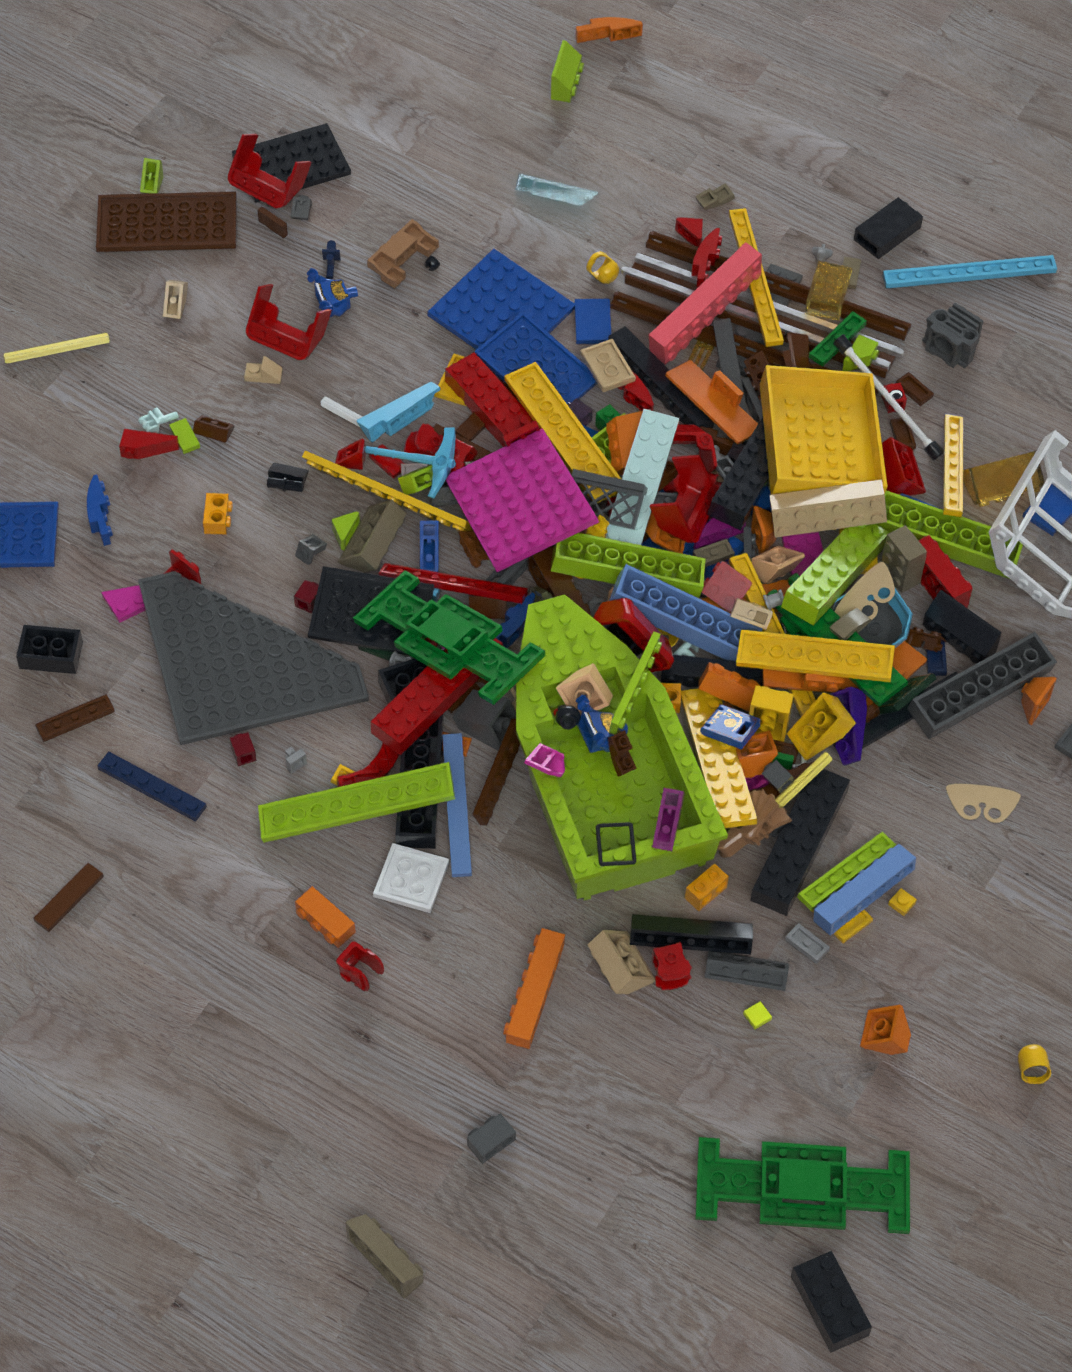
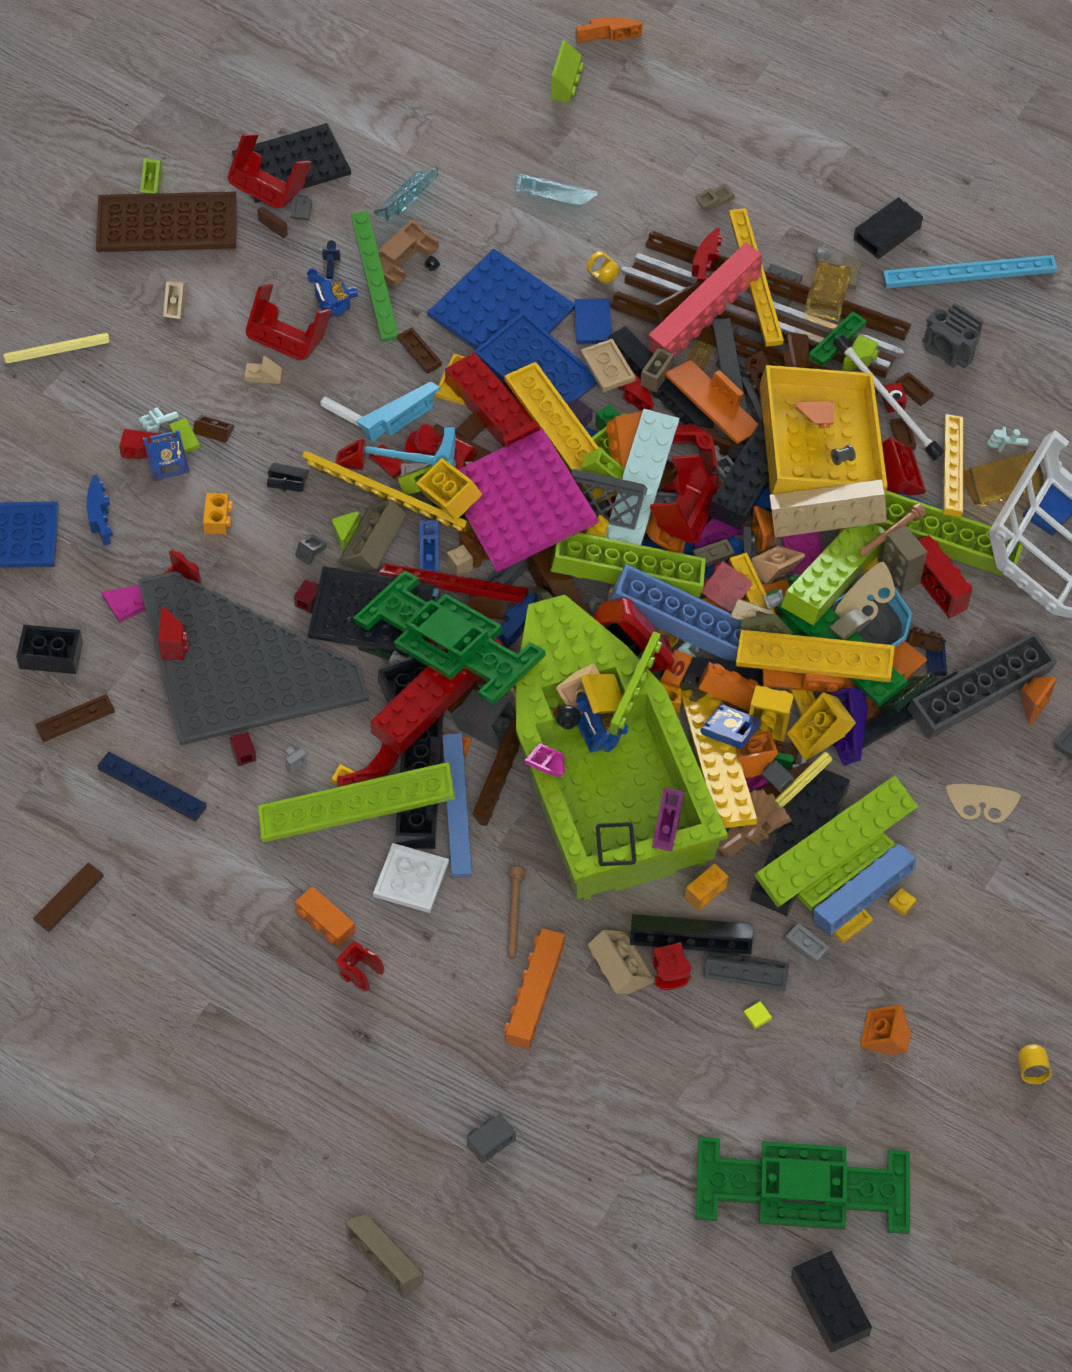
reddish brown slope [608,730,637,777] -> none
red slope [675,217,703,247] -> none
black slope [922,590,1002,664] -> none
none -> blue container [143,430,190,481]
none -> red slope [158,607,189,660]
none -> bright green plate [351,211,398,342]
none -> clear light blue wedge [374,166,438,221]
none -> reddish brown plate [397,328,442,374]
none -> yellow brick [416,458,483,520]
none -> tan brick [447,545,473,576]
none -> medium nougat piece [508,866,525,959]
none -> lime slope [580,448,625,479]
none -> yellow tile [581,674,623,714]
none -> dark tan brick [640,347,674,392]
none -> reddish brown plate [655,281,702,321]
none -> orange tile [661,649,693,689]
none -> clear smoke piece [680,674,707,702]
none -> olive plate [741,614,793,635]
none -> lime plate [754,775,918,908]
none -> orange slope [796,401,834,428]
none -> dark grey bush [831,444,856,465]
none -> nougat piece [859,503,926,556]
none -> light aqua arm [987,427,1028,452]

